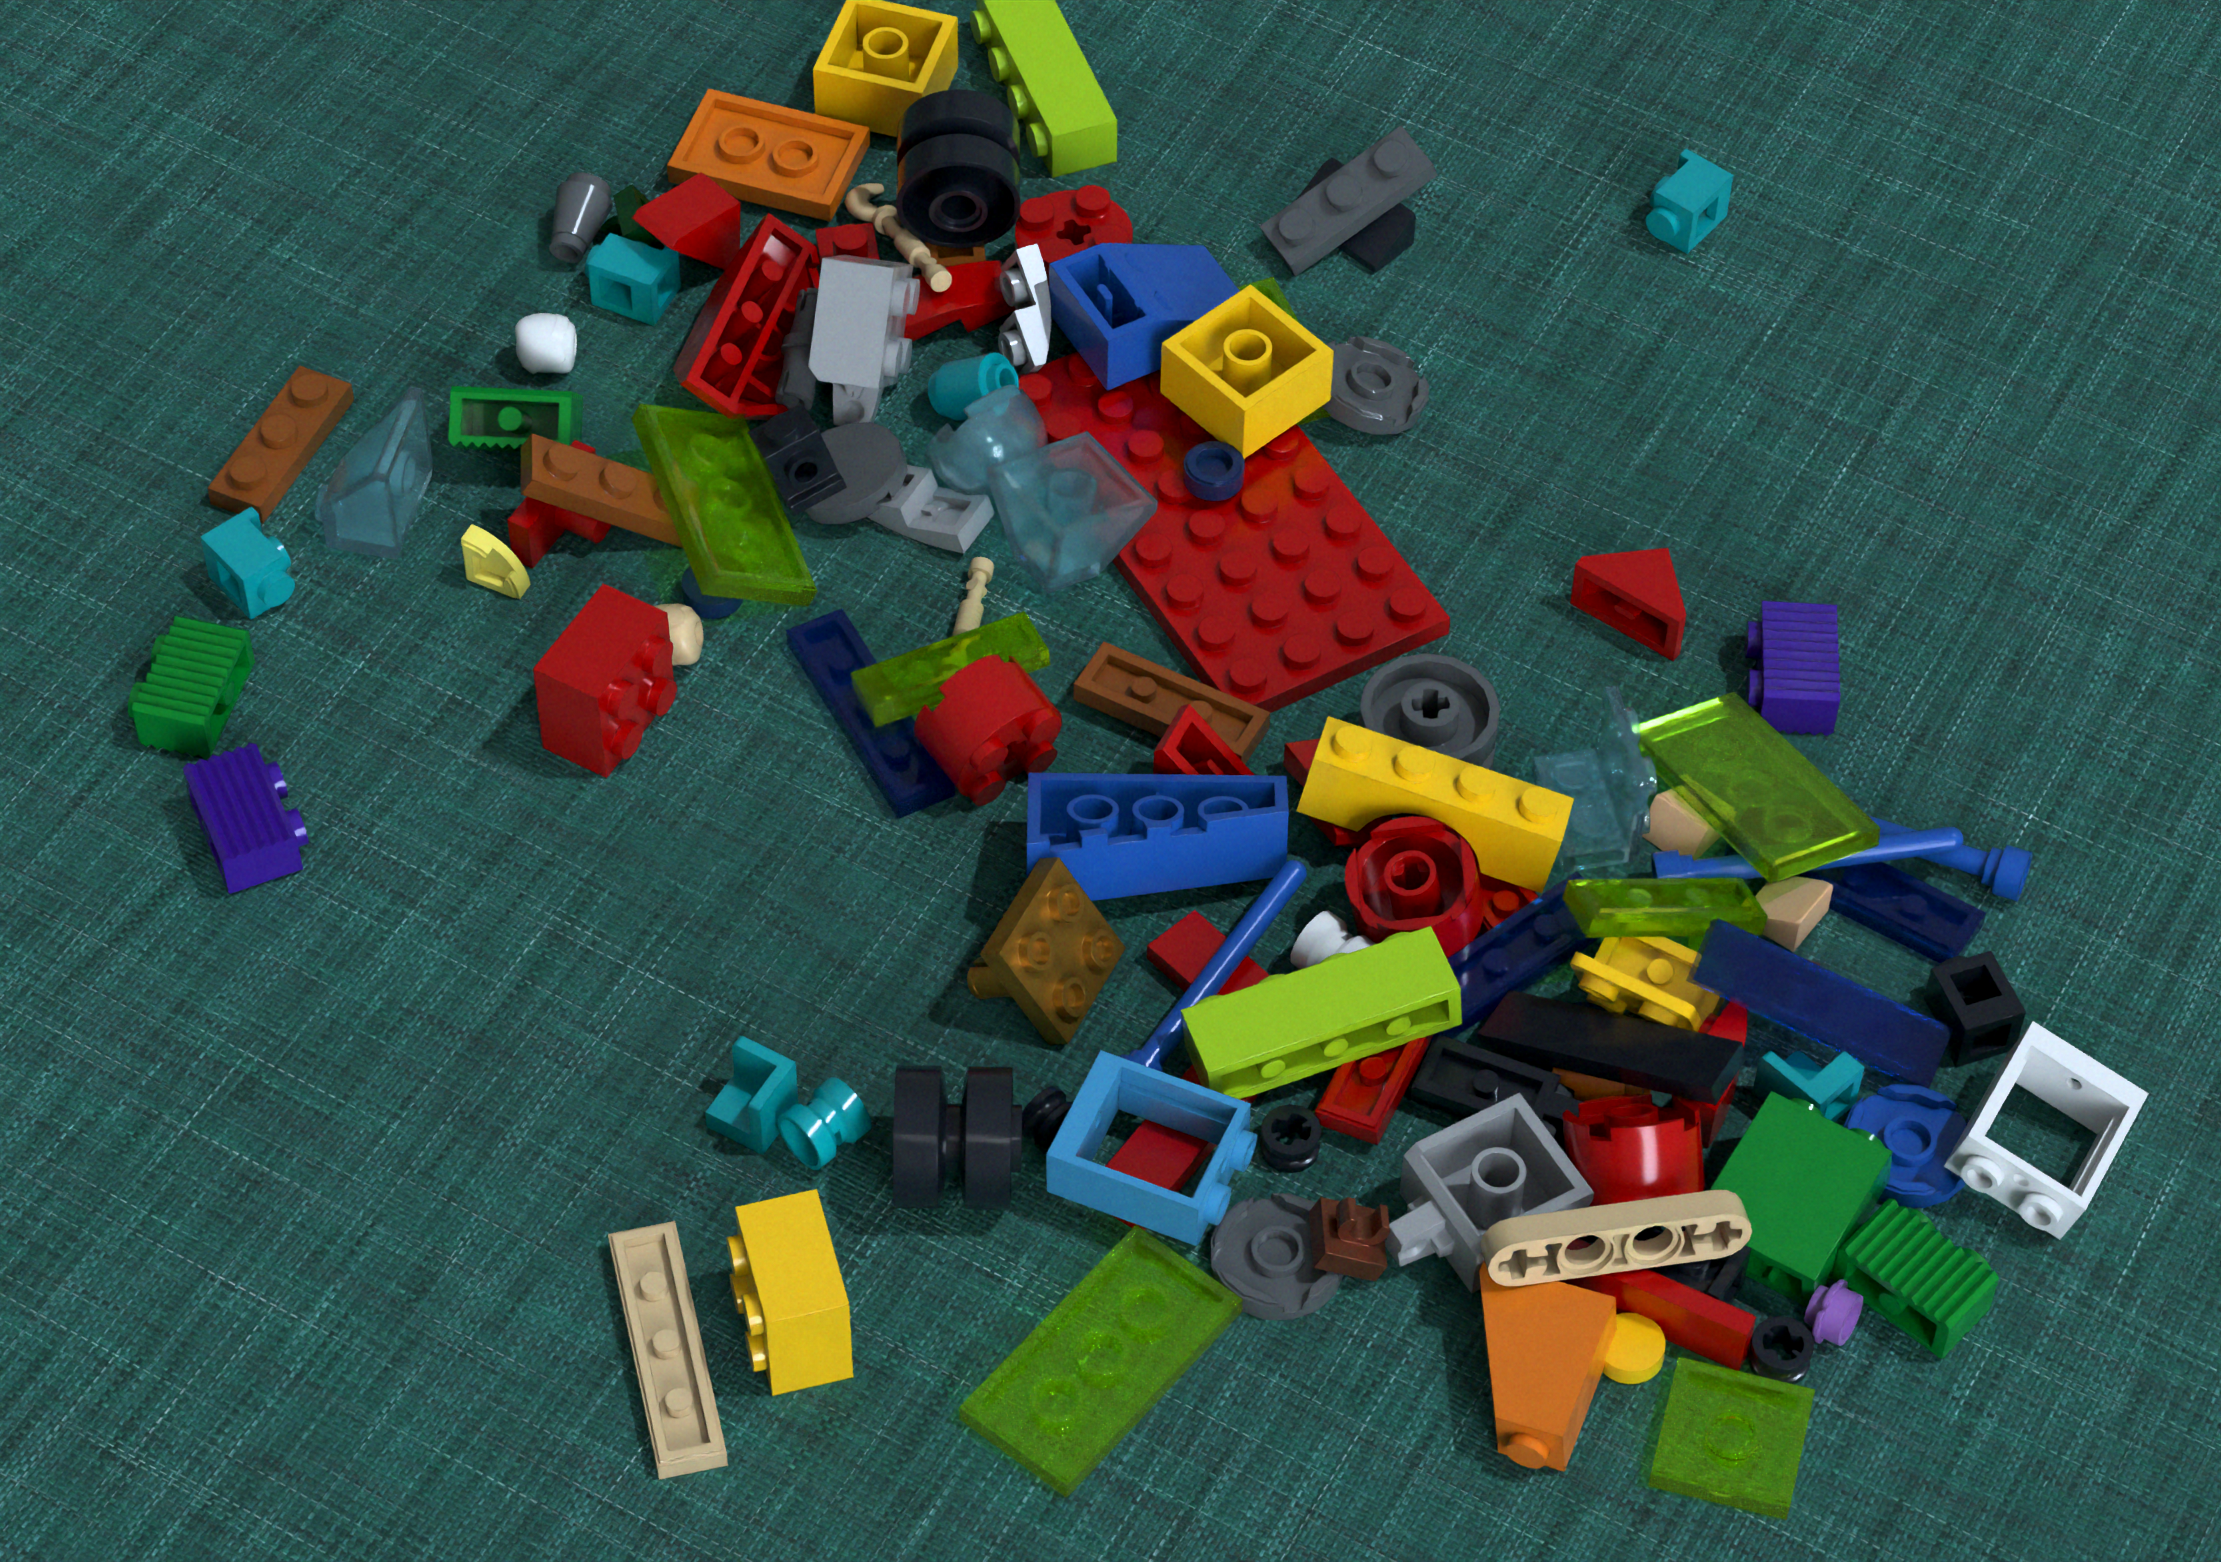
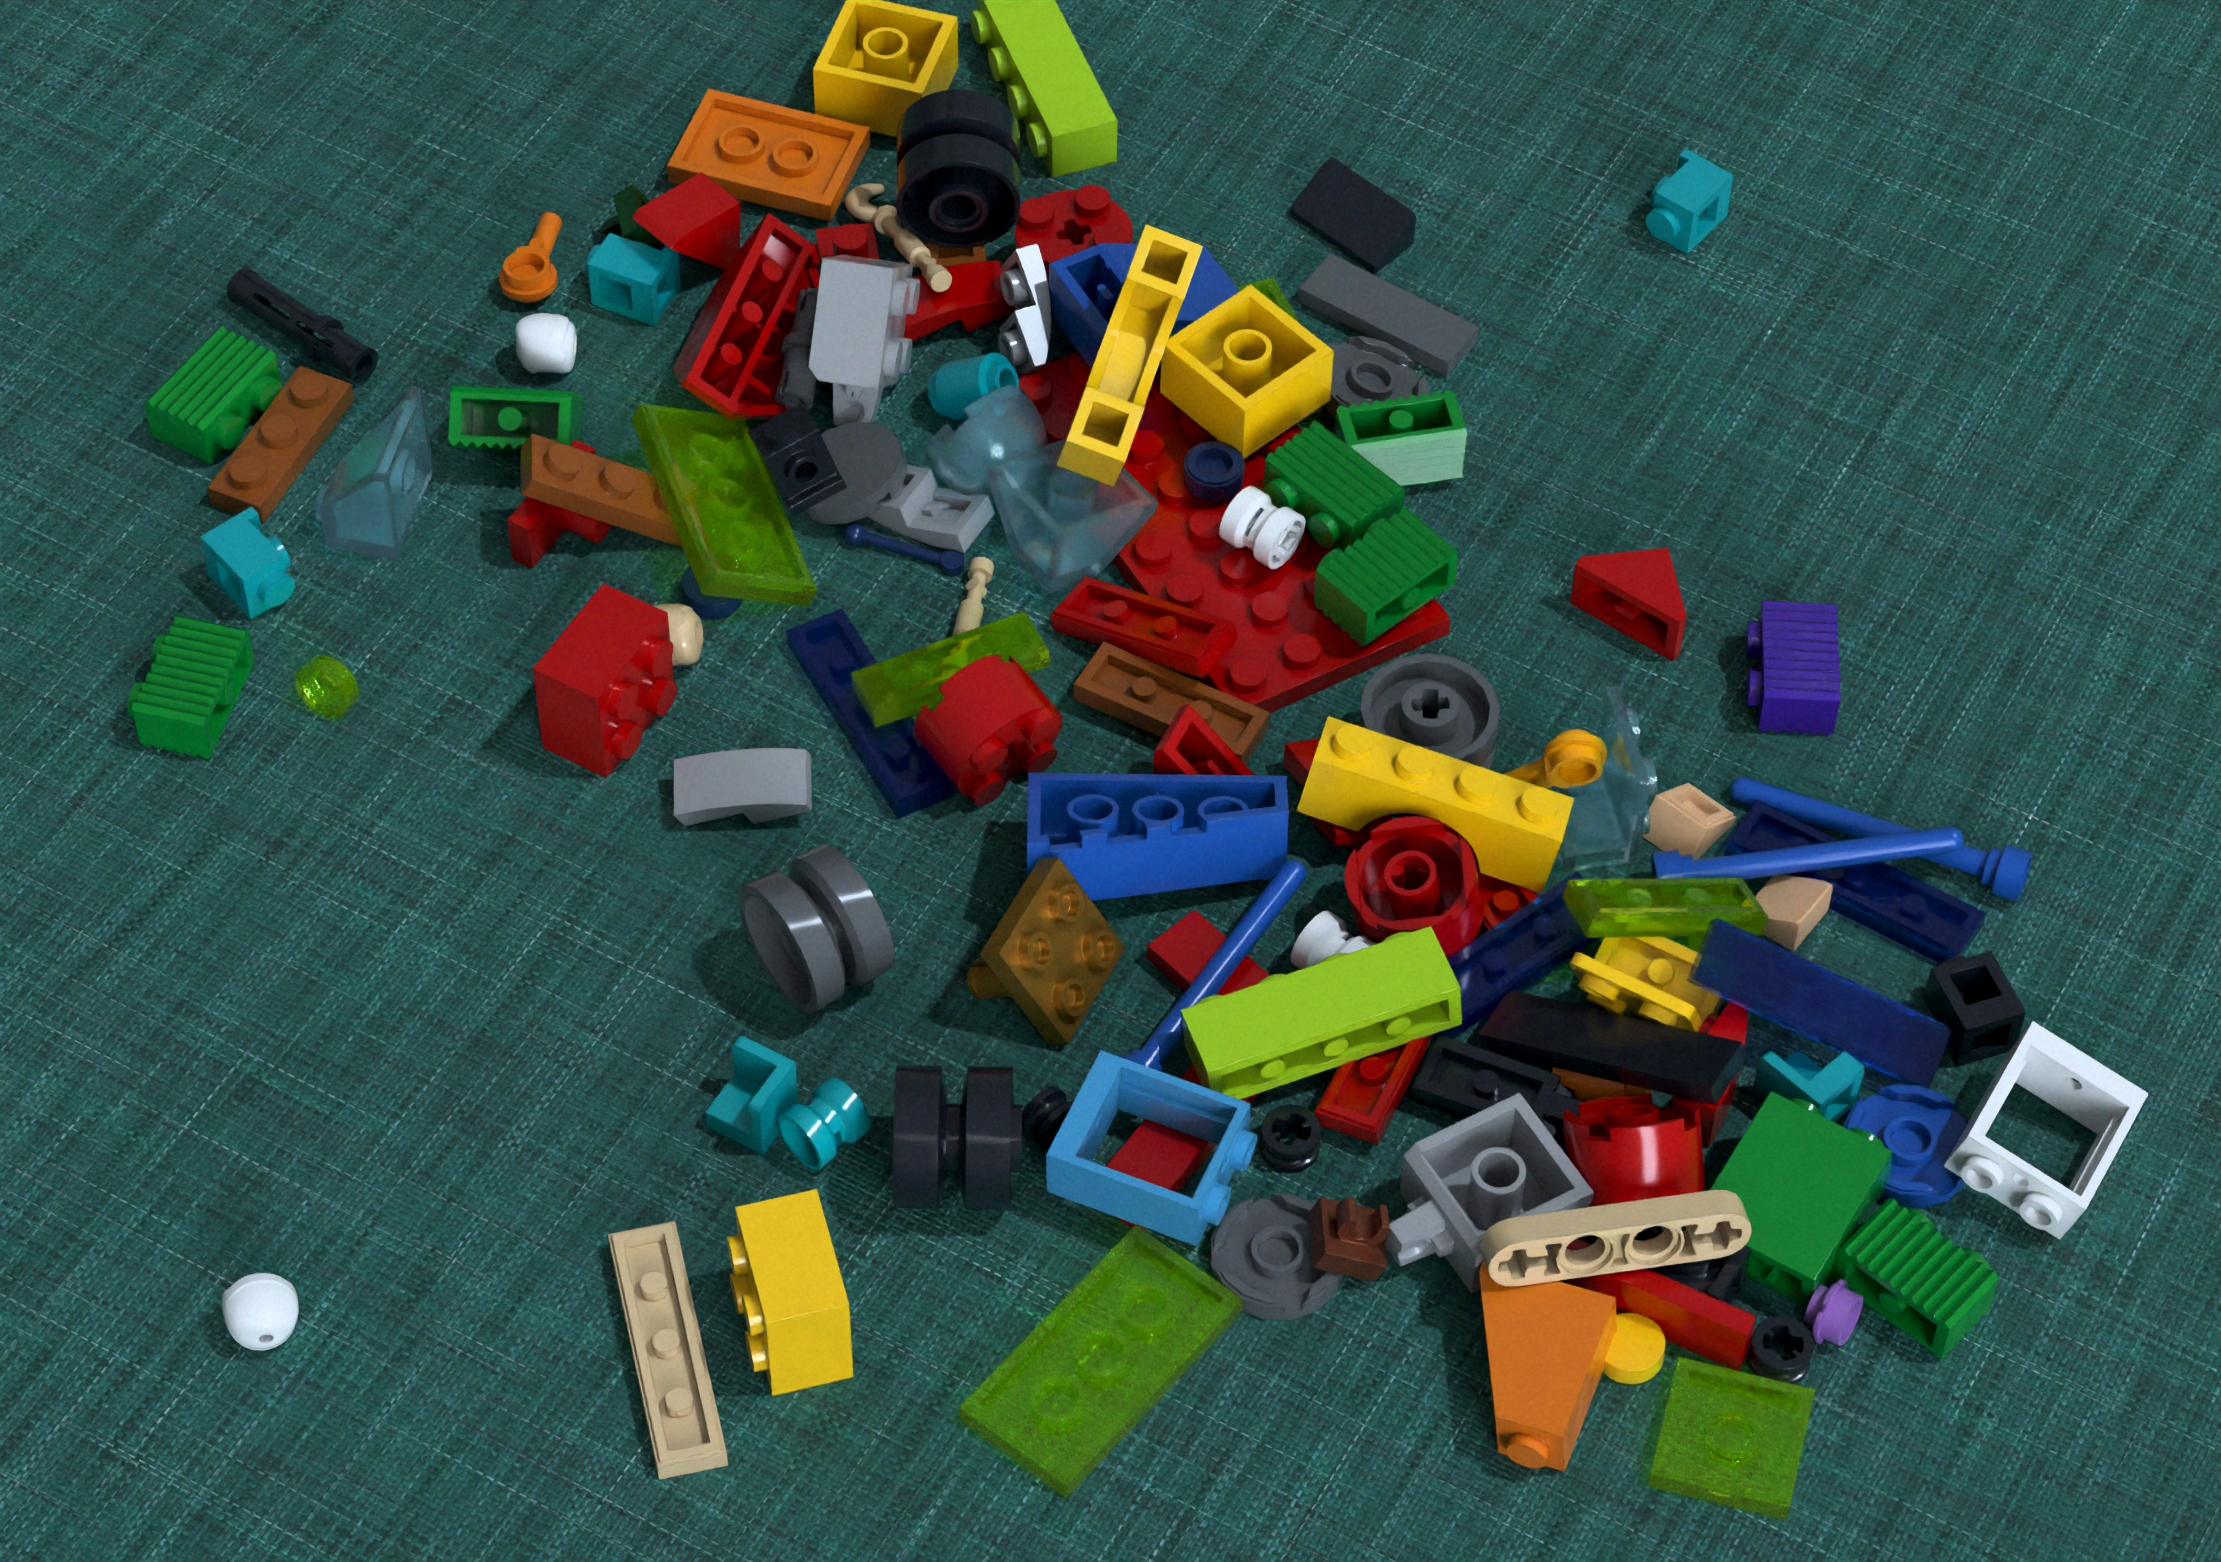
dark purple brick [183,742,309,894] -> none
light yellow tile [461,524,531,599] -> none
dark grey cone [549,172,613,263] -> none
dark grey plate [1259,125,1437,277] -> none
clear neon green tile [1627,692,1881,884] -> none
none -> green brick [144,326,282,464]
none -> white piece [221,1273,299,1351]
none -> black pin [227,268,378,383]
none -> clear neon green tile [294,655,359,719]
none -> orange plate [499,212,563,303]
none -> light grey slope [674,748,812,826]
none -> dark grey wheel [739,843,895,1015]
none -> dark blue hinge [842,523,964,576]
none -> red tile [1050,576,1238,678]
none -> yellow arch [1056,225,1203,487]
none -> white wheel [1219,486,1306,569]
none -> green brick [1263,421,1405,551]
none -> dark grey tile [1298,253,1479,377]
none -> green brick [1314,508,1459,646]
none -> green brick [1334,389,1467,486]
none -> light orange plate [1504,729,1607,789]

